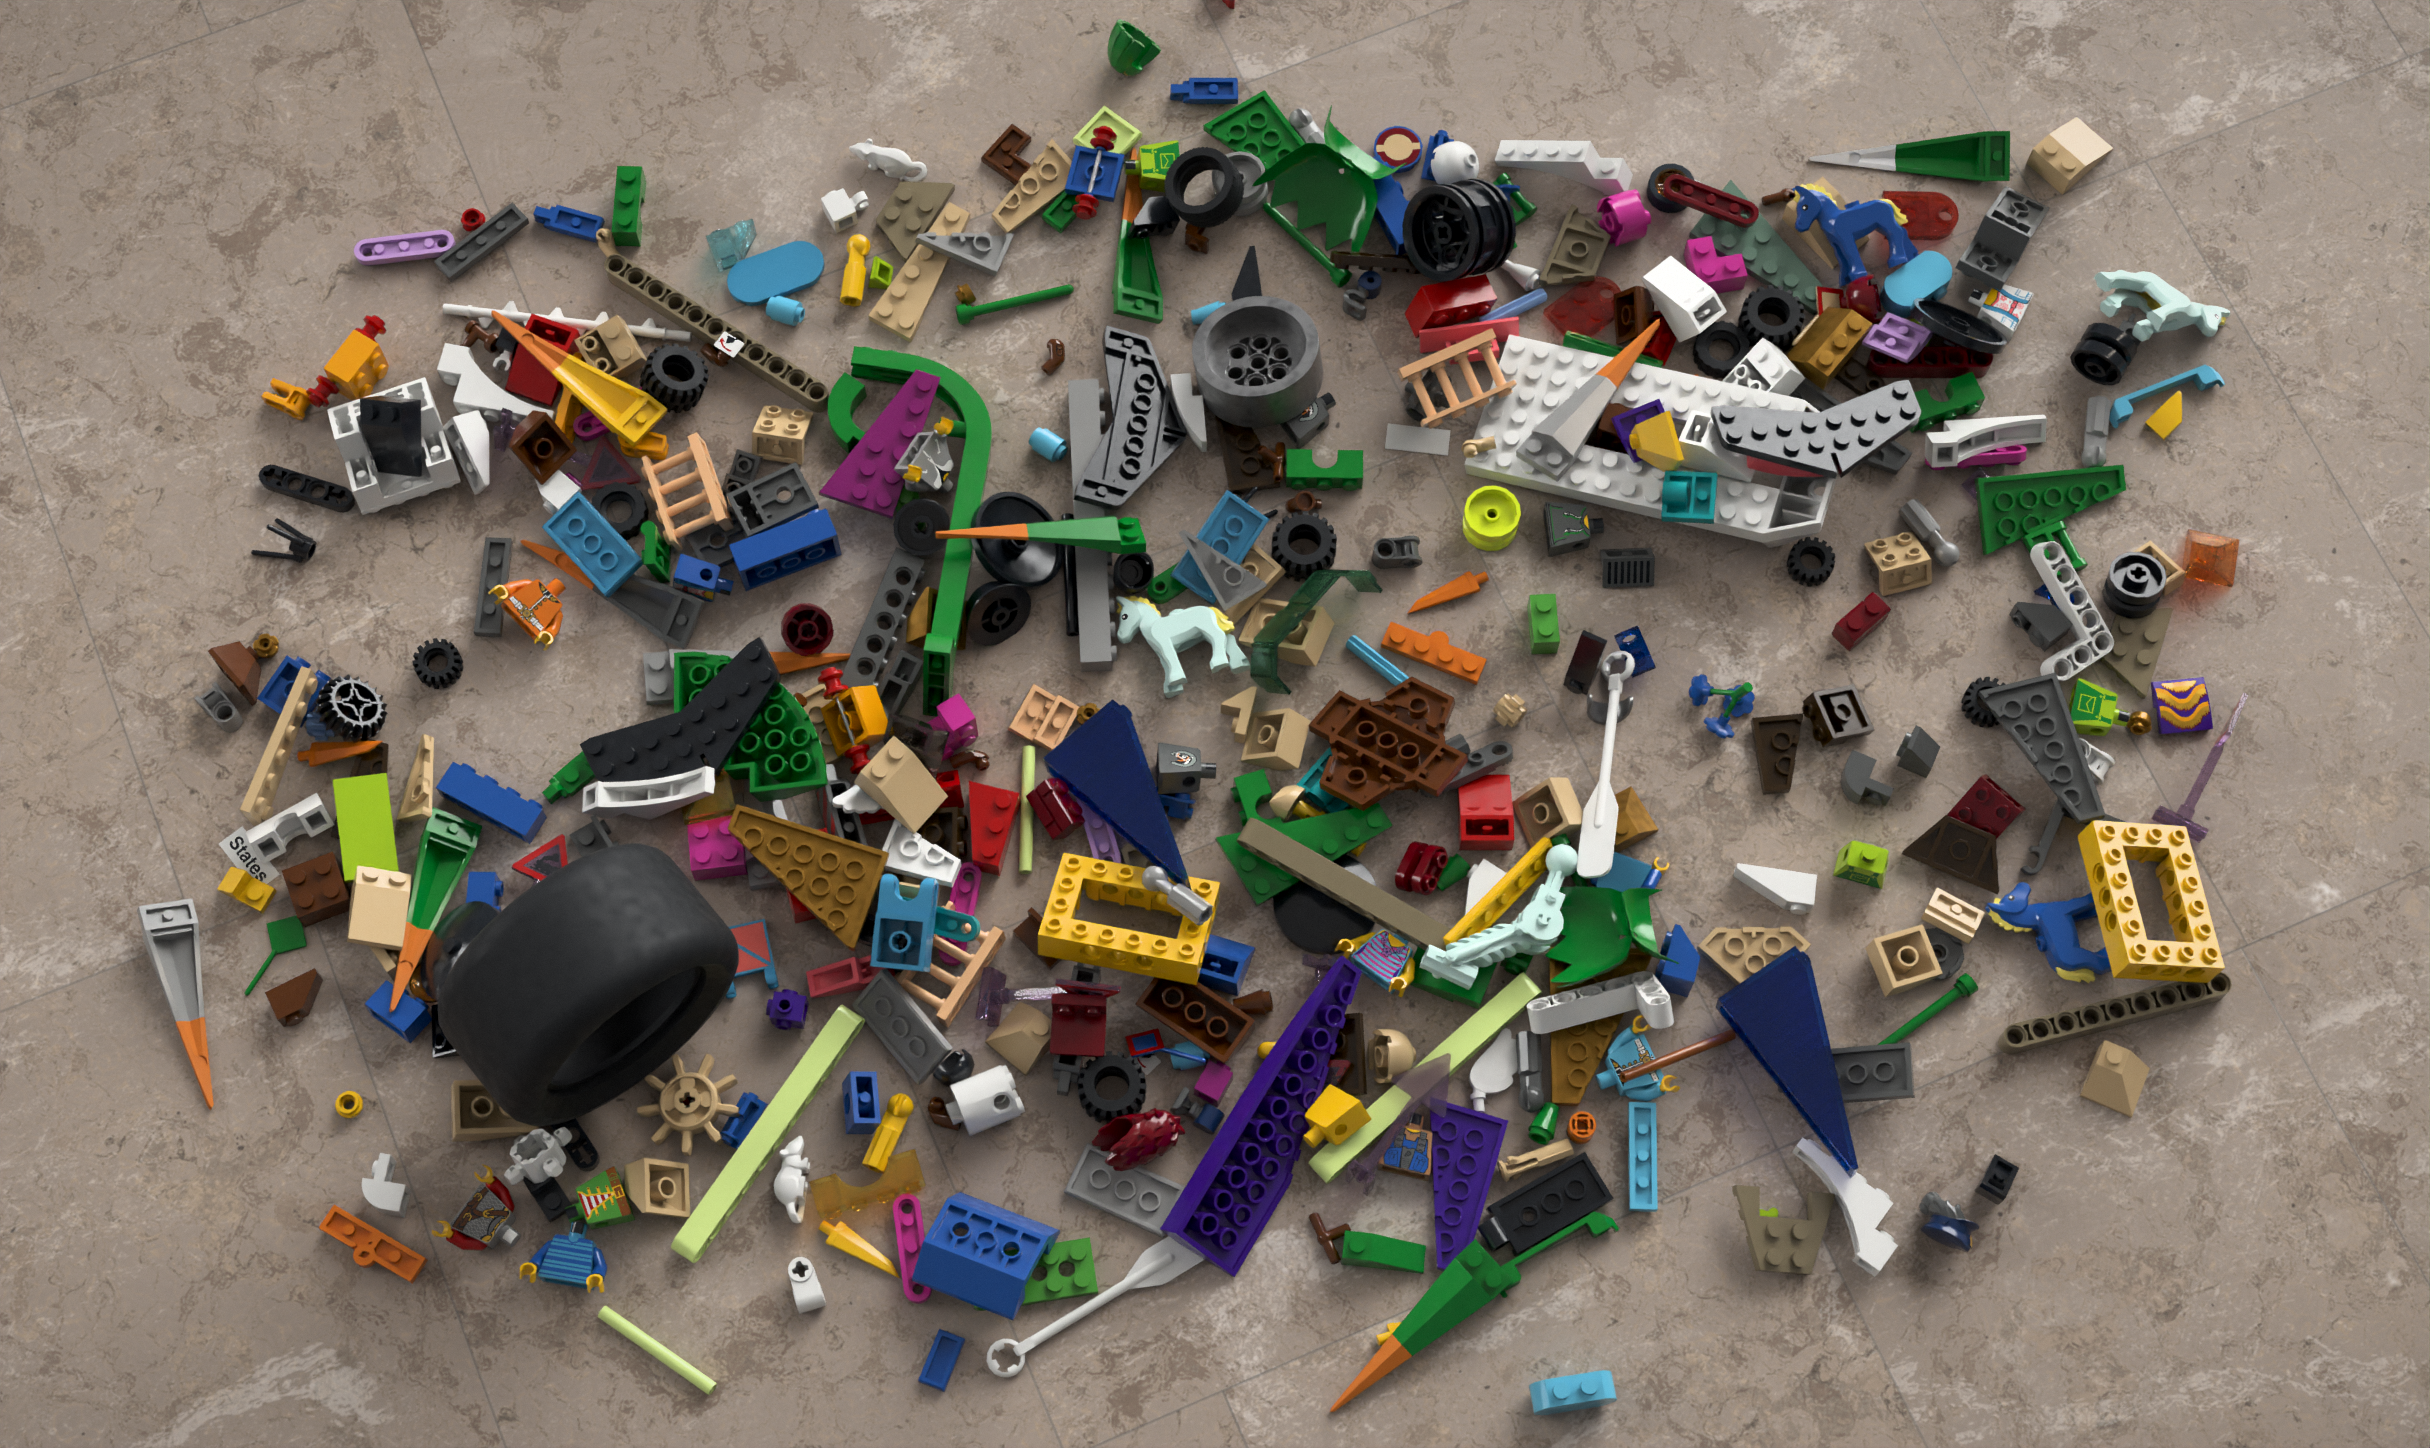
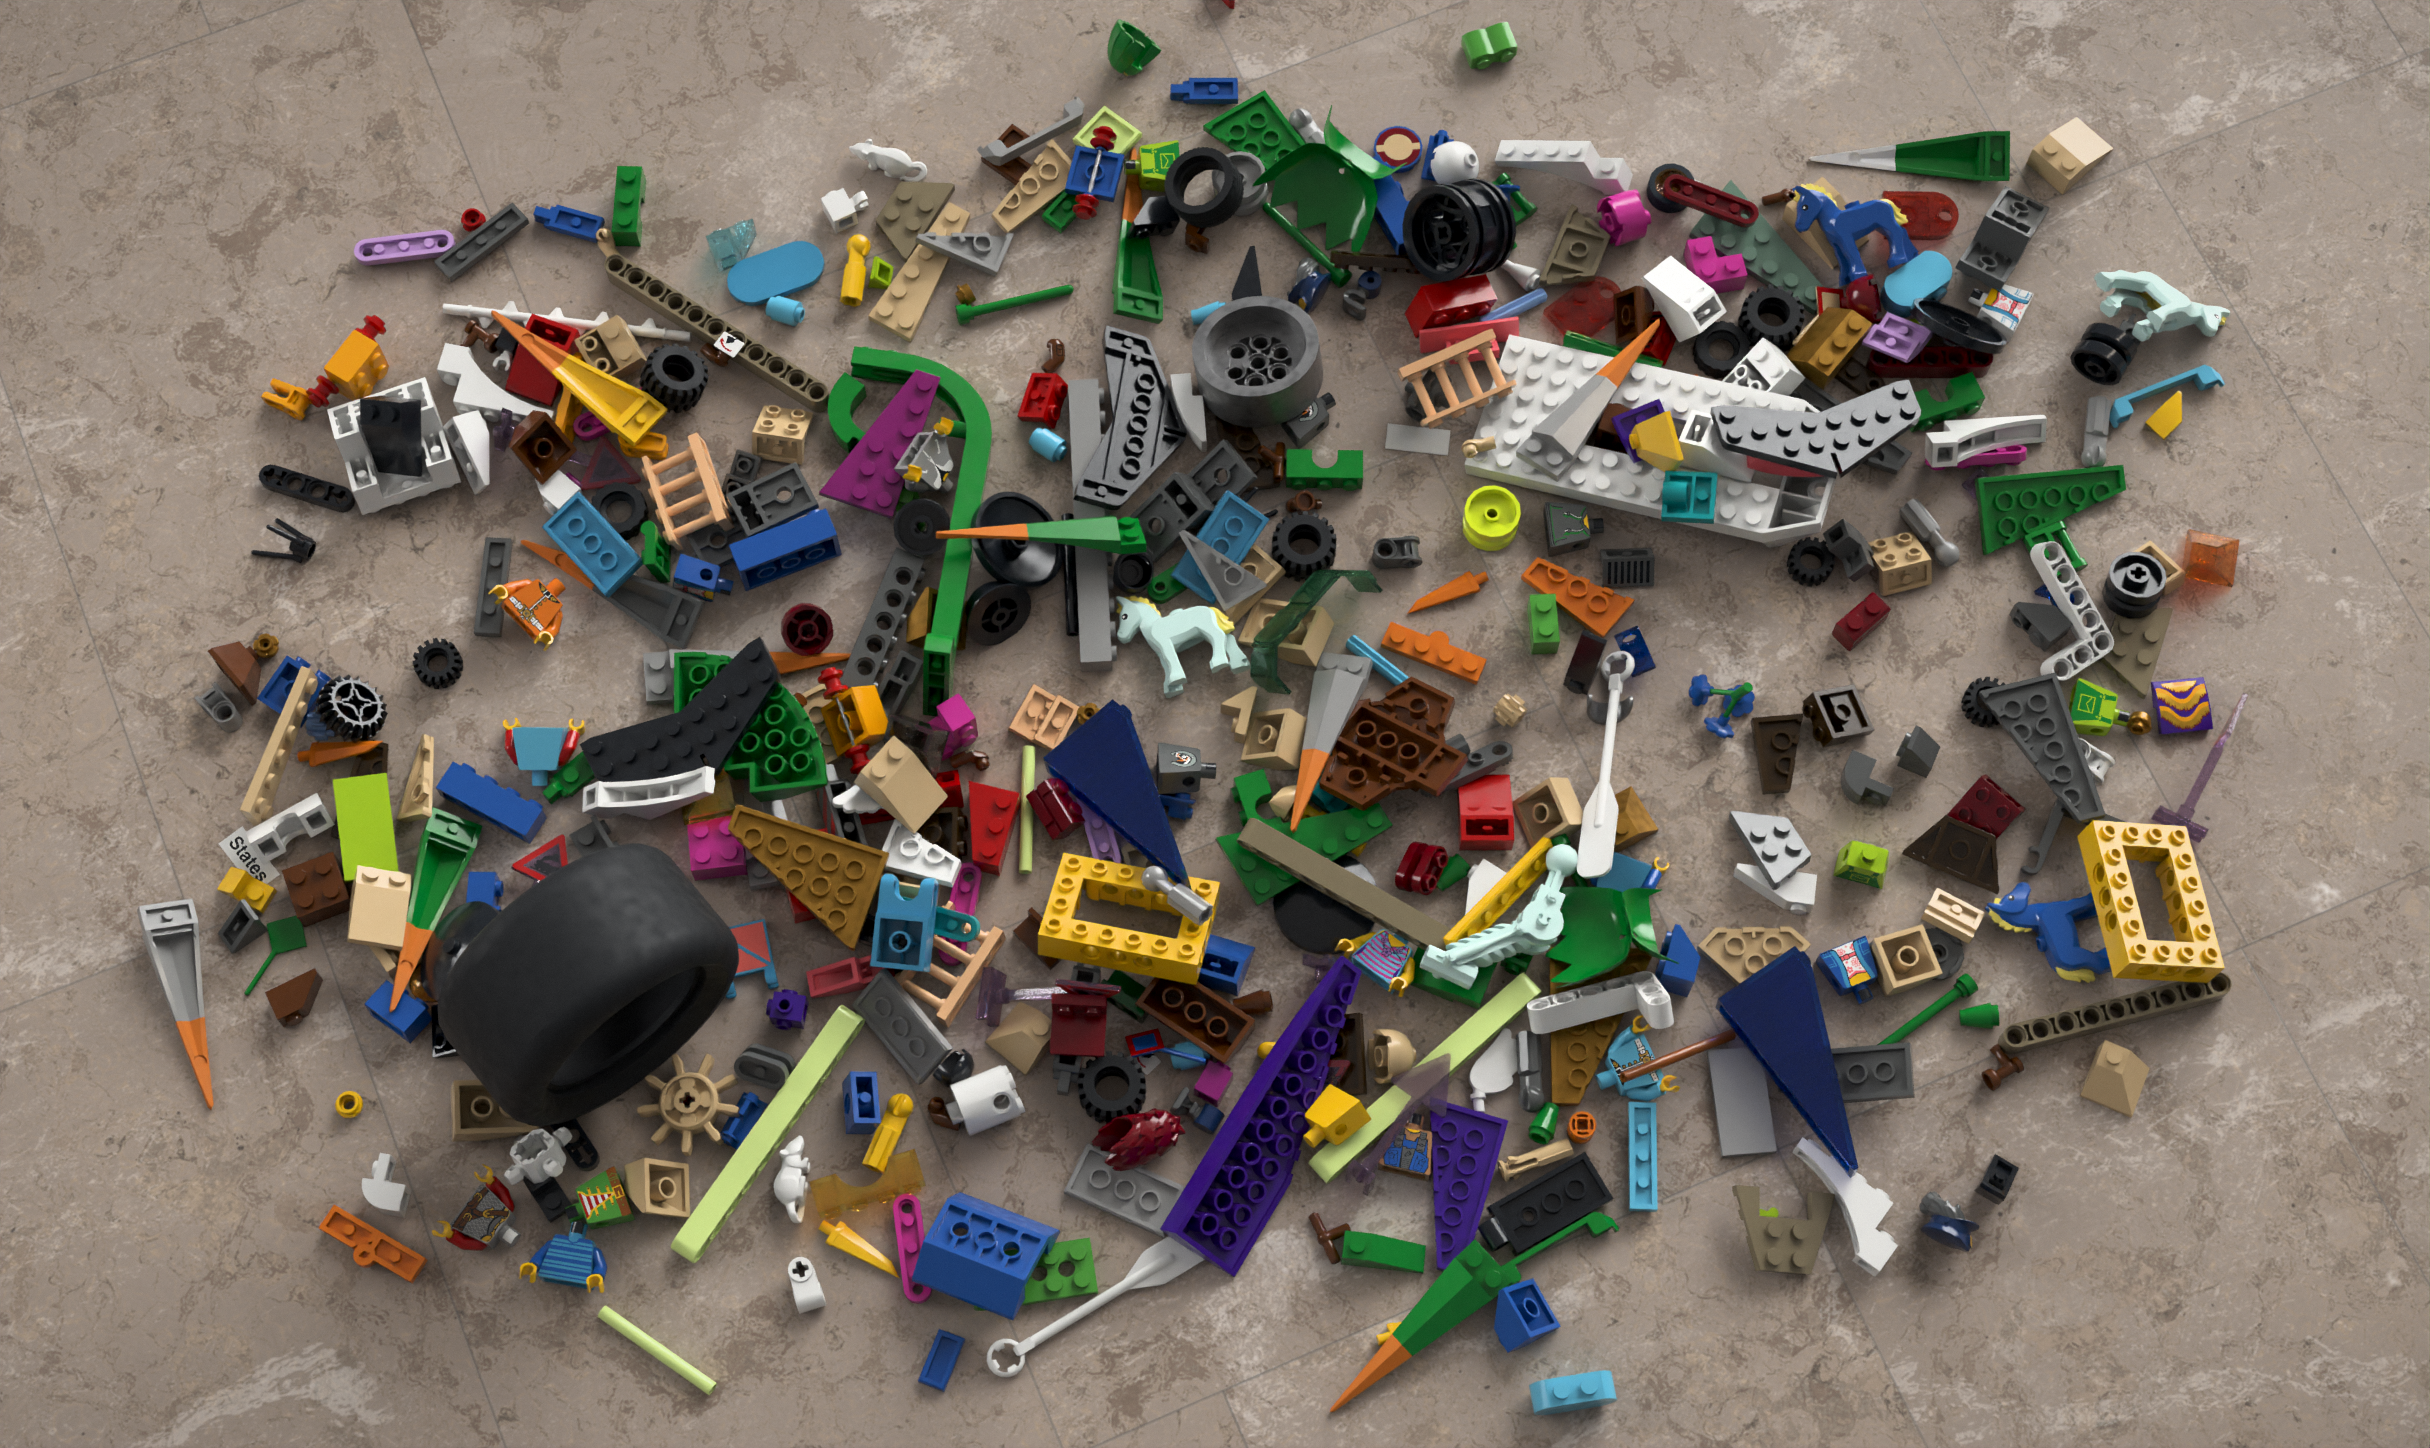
none -> dark grey slope [218,899,268,954]
none -> medium azure torso [503,718,585,786]
none -> dark grey brick [734,1043,796,1089]
none -> light grey piece [977,96,1085,166]
none -> red bracket [1017,373,1068,429]
none -> dark green panel [1098,970,1149,1024]
none -> dark grey bracket [1129,439,1258,562]
none -> dark blue piece [1287,257,1331,314]
none -> light grey plate [1290,652,1373,833]
none -> bright green brick [1461,22,1518,69]
none -> blue slope [1494,1278,1561,1353]
none -> orange wing [1521,557,1635,639]
none -> light grey tile [1707,1046,1777,1158]
none -> wing [1728,811,1811,890]
none -> torso [1815,936,1878,1005]
none -> dark grey brick [1823,519,1874,582]
none -> green cone [1959,1003,2000,1029]
none -> reddish brown piece [1982,1044,2024,1091]

